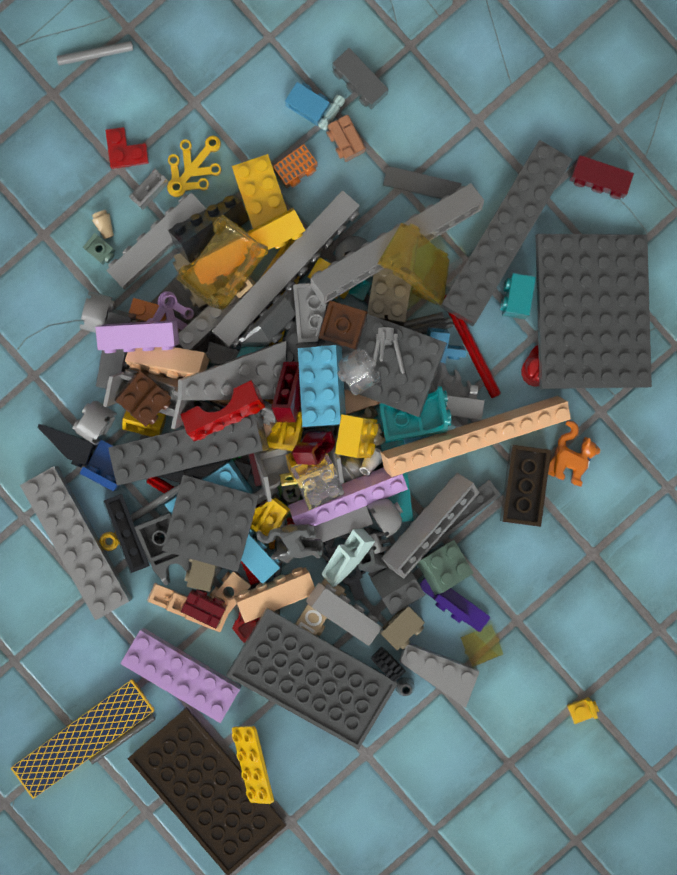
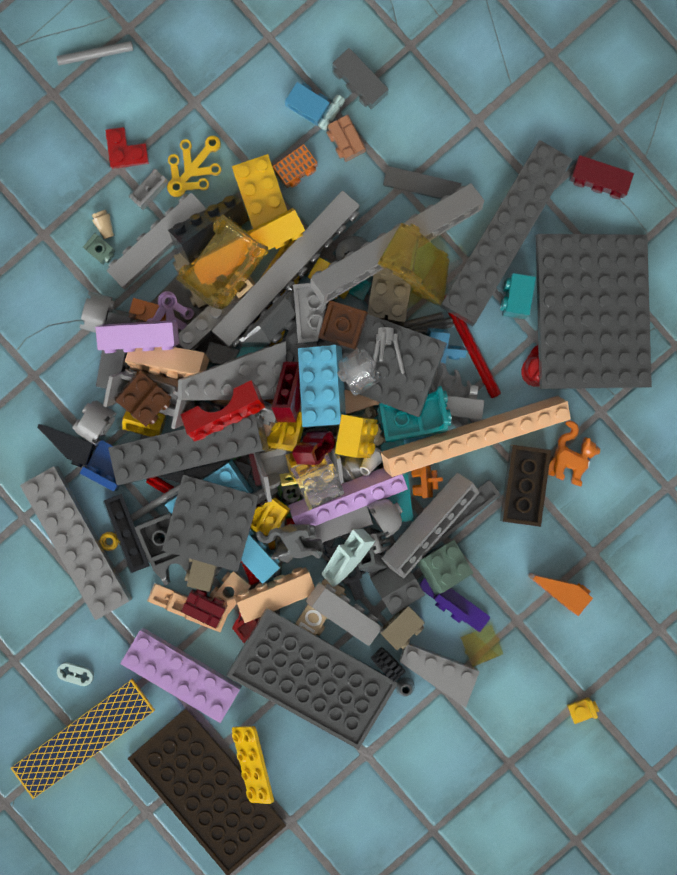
dark grey bar [89,714,156,764] -> none
none -> light aqua beam [57,662,94,686]
none -> orange hips [411,465,443,498]
none -> orange slope [528,573,593,616]

